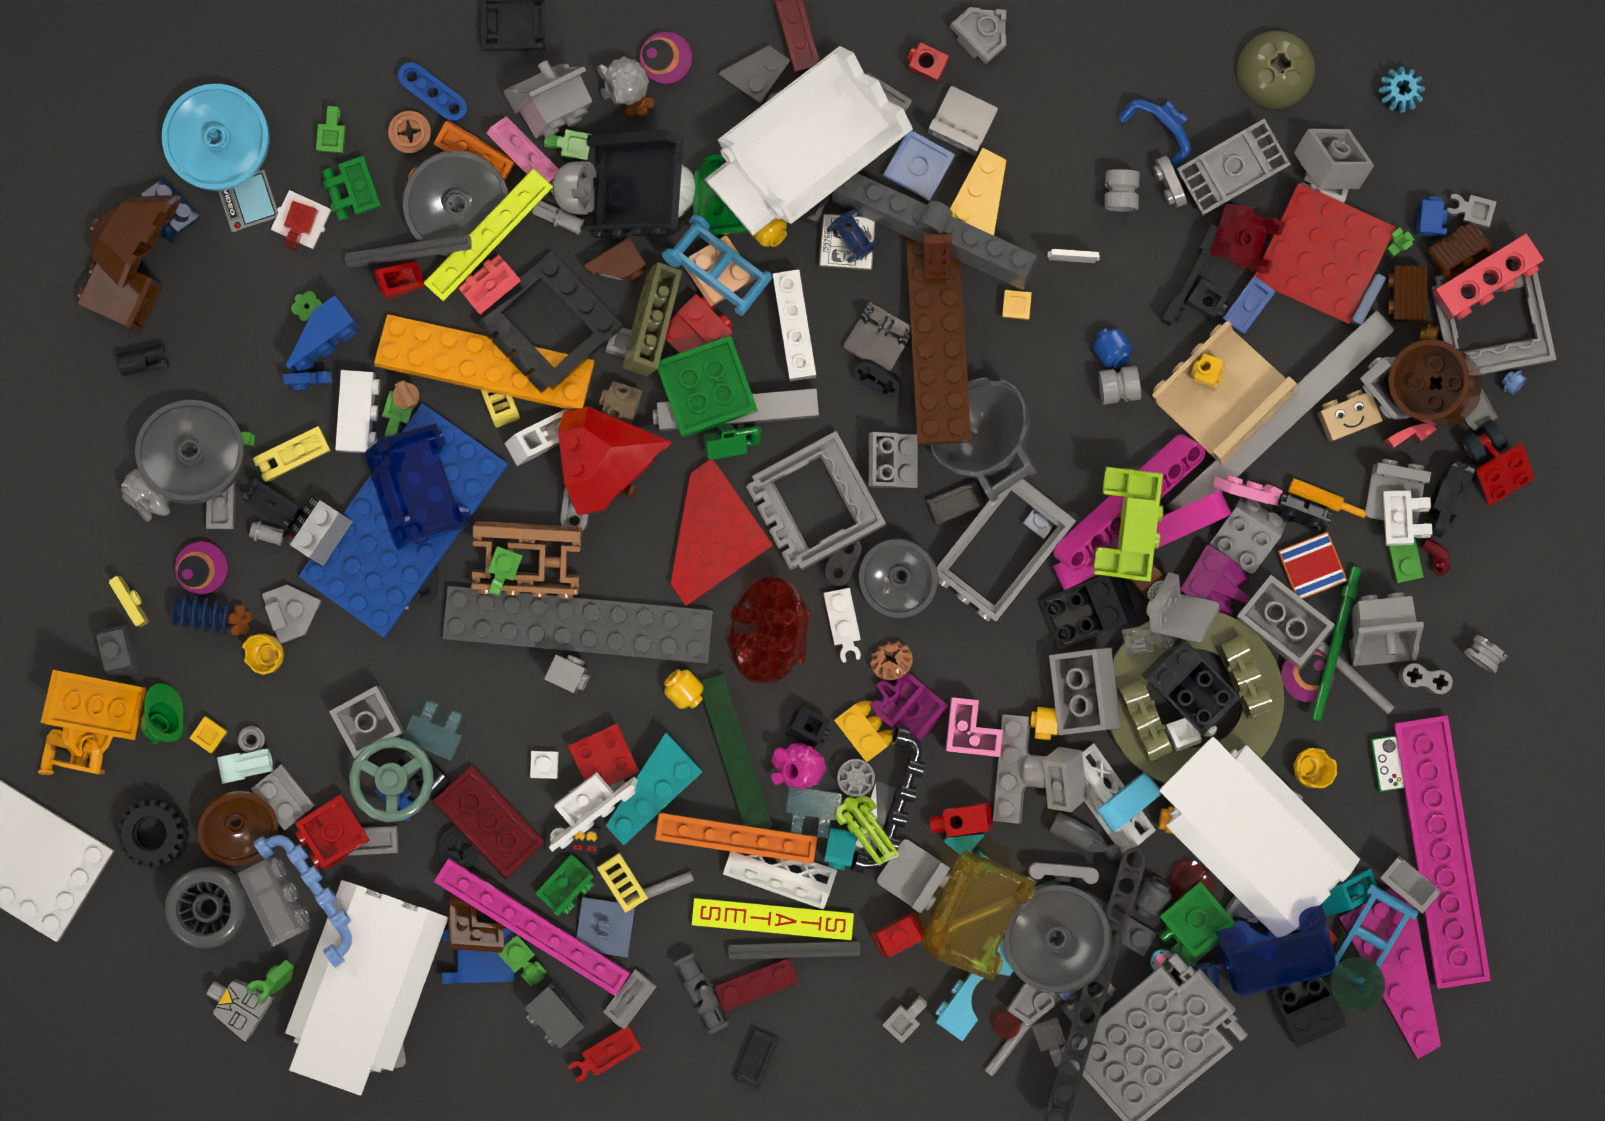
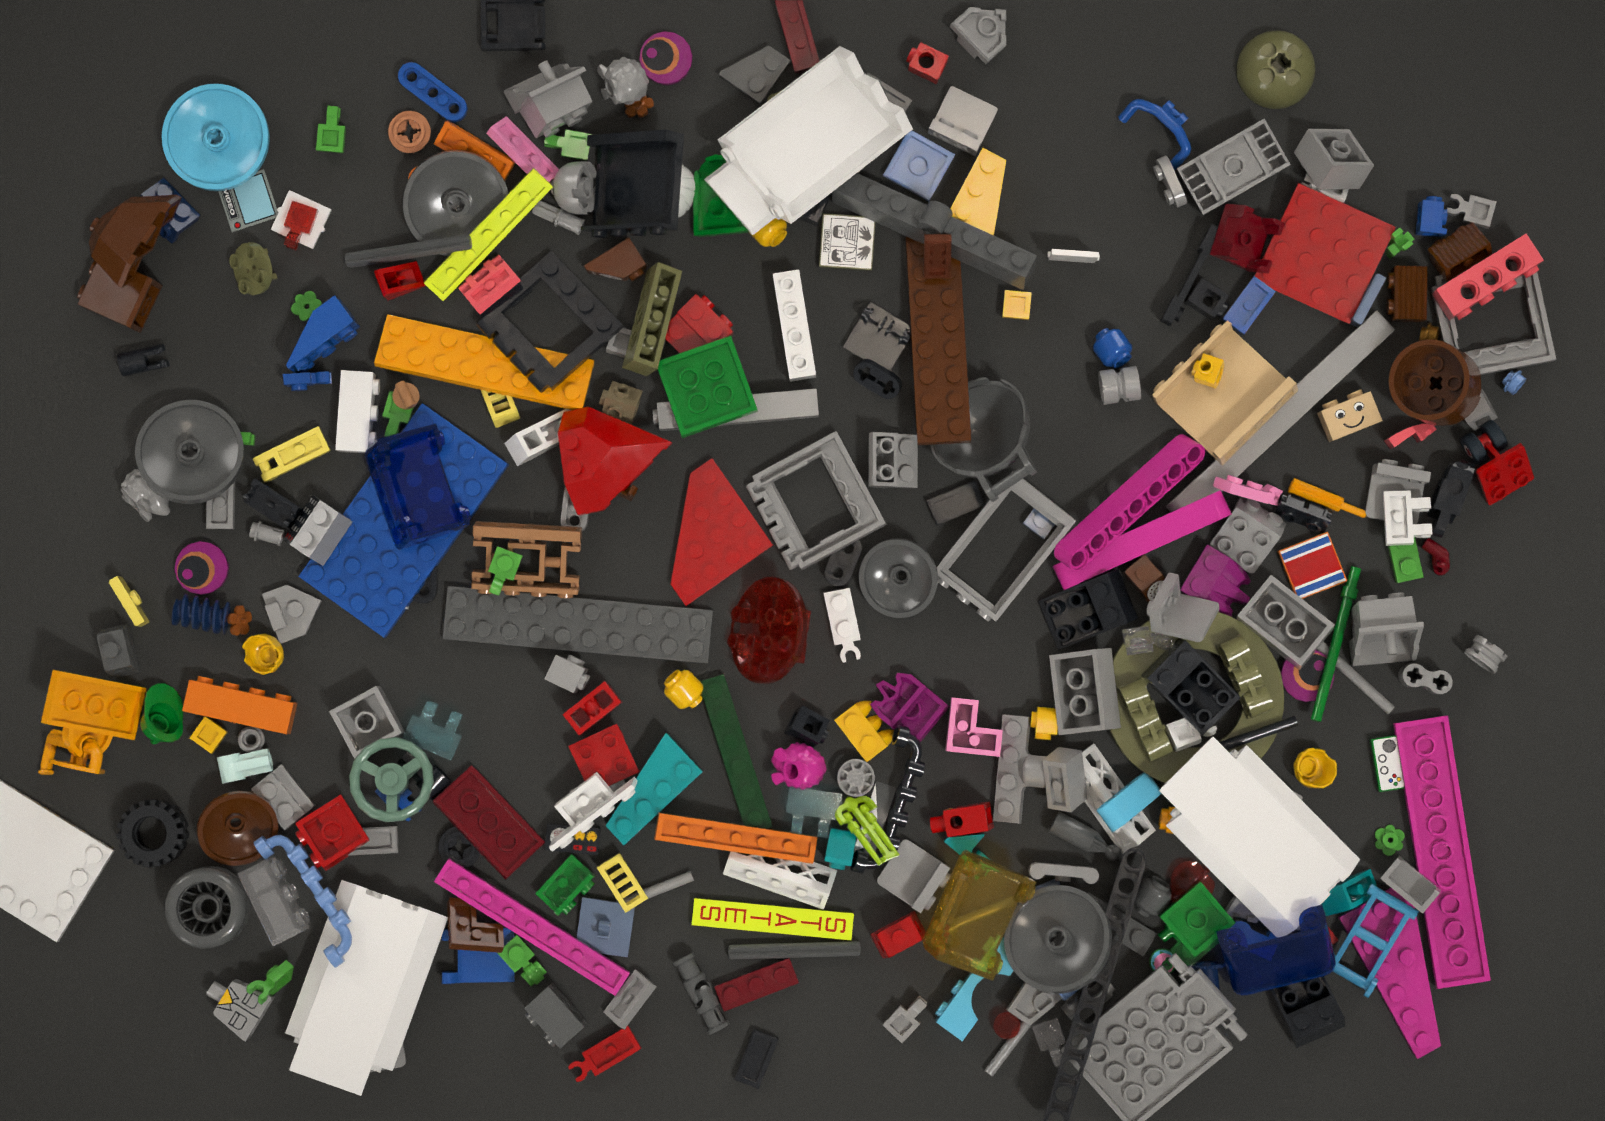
green plate [322,156,382,222] -> none
white plate [530,751,559,779] -> none
dark azure piece [662,215,773,316] -> none
light nougat plate [684,235,755,307] -> none
green piece [703,424,762,460] -> none
dark blue hose [827,209,879,263] -> none
nougat gear [870,641,913,680] -> none
lime bracket [1093,466,1163,581] -> none
light grey wheel [1104,170,1140,212] -> none
clear green plate [1331,957,1386,1011] -> none
light grey bracket [1360,357,1410,419] -> none
medium azure gear [1379,67,1425,113] -> none
none -> orange brick [182,676,298,734]
none -> olive plate [229,242,278,295]
none -> red brick [562,681,623,735]
none -> black bar [1219,716,1298,750]
none -> bright green plant [1375,825,1405,856]

